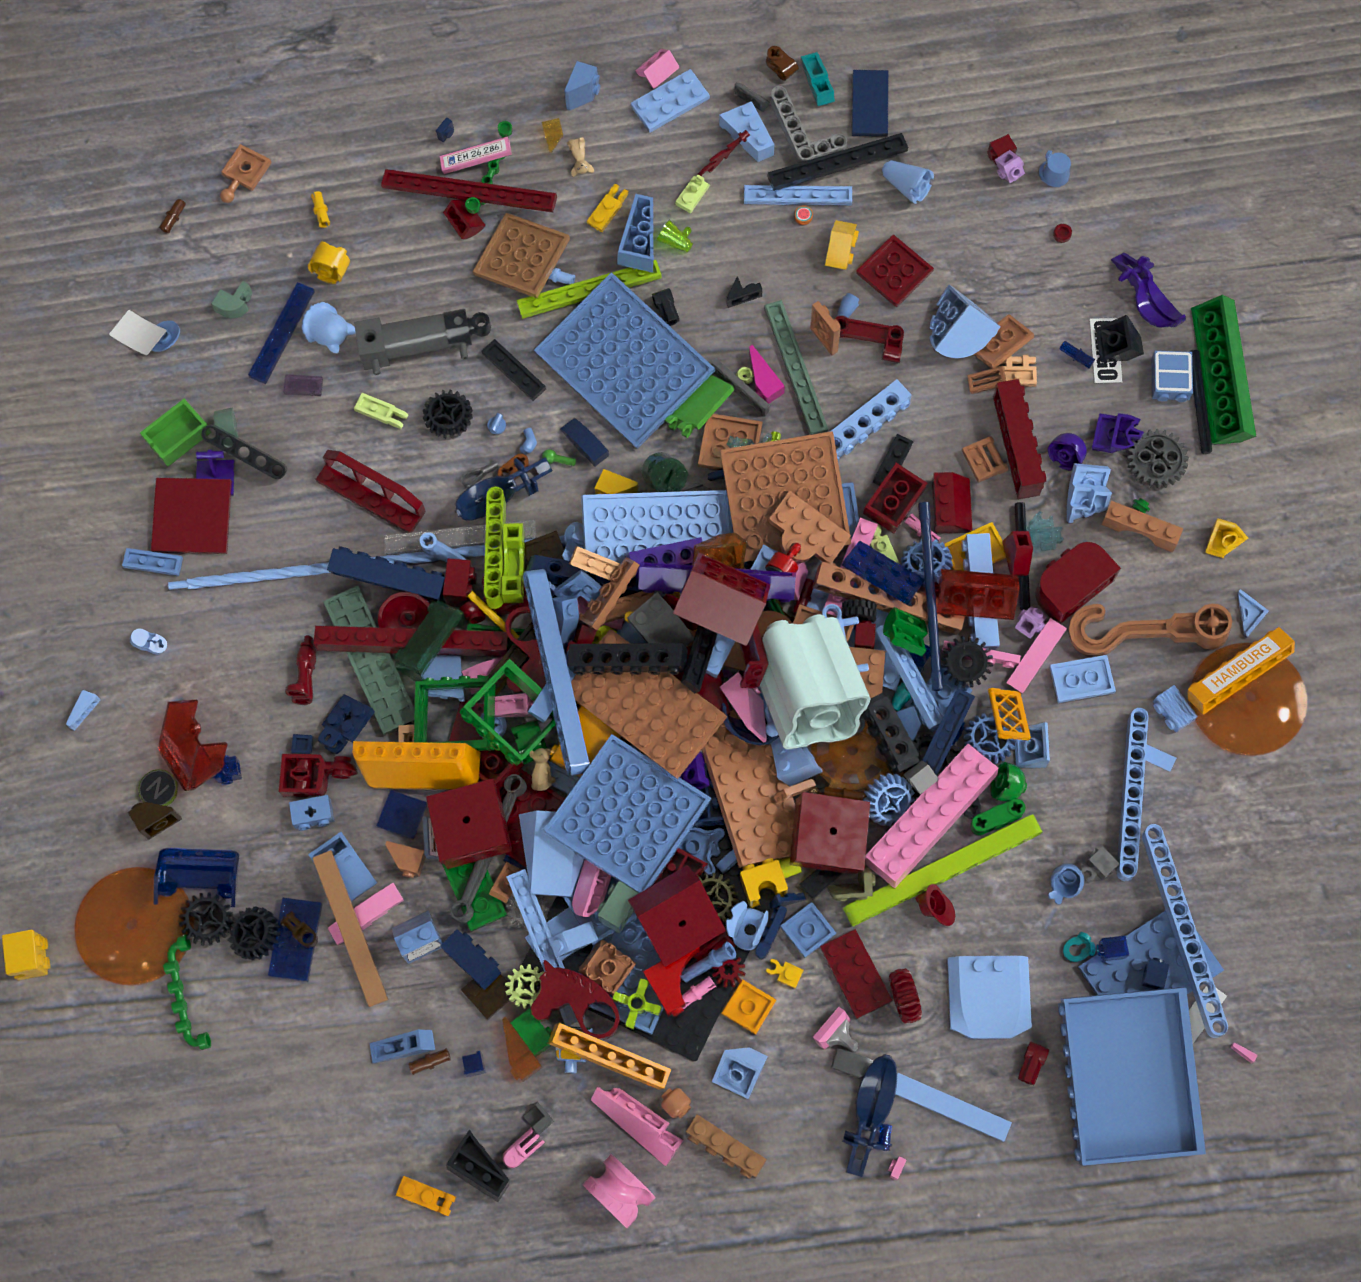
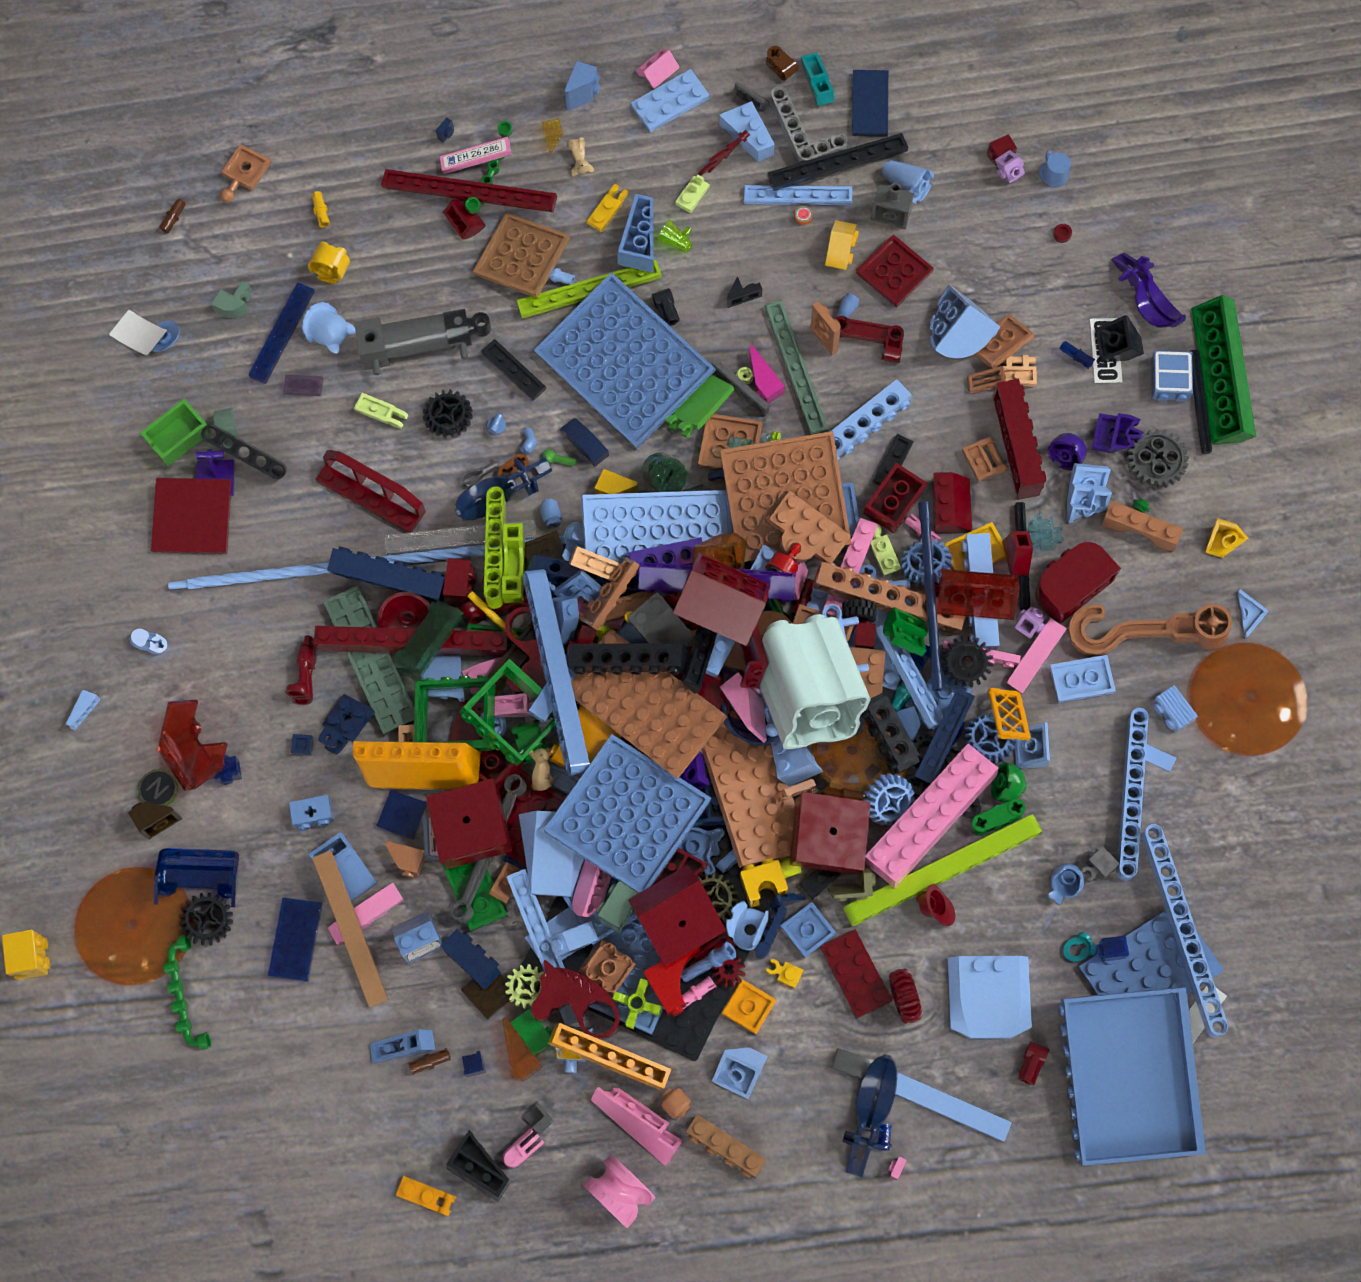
medium blue plate [122,548,183,576] -> none
black gear [228,906,281,961] -> none
dark red brick [279,754,358,798] -> none
dark brown connector [280,911,318,948] -> none
light blue piece [420,532,467,562] -> none
piece [813,1007,858,1052] -> none
clear blue plate [842,541,925,605] -> none
light grey panel [904,761,938,794] -> none
dark blue brick [1141,958,1169,989] -> none
light orange brick [1188,627,1295,715] -> none
bright pink piece [1230,1043,1257,1064] -> none
none -> medium blue brick [539,499,562,528]
none -> dark grey brick [871,182,914,229]

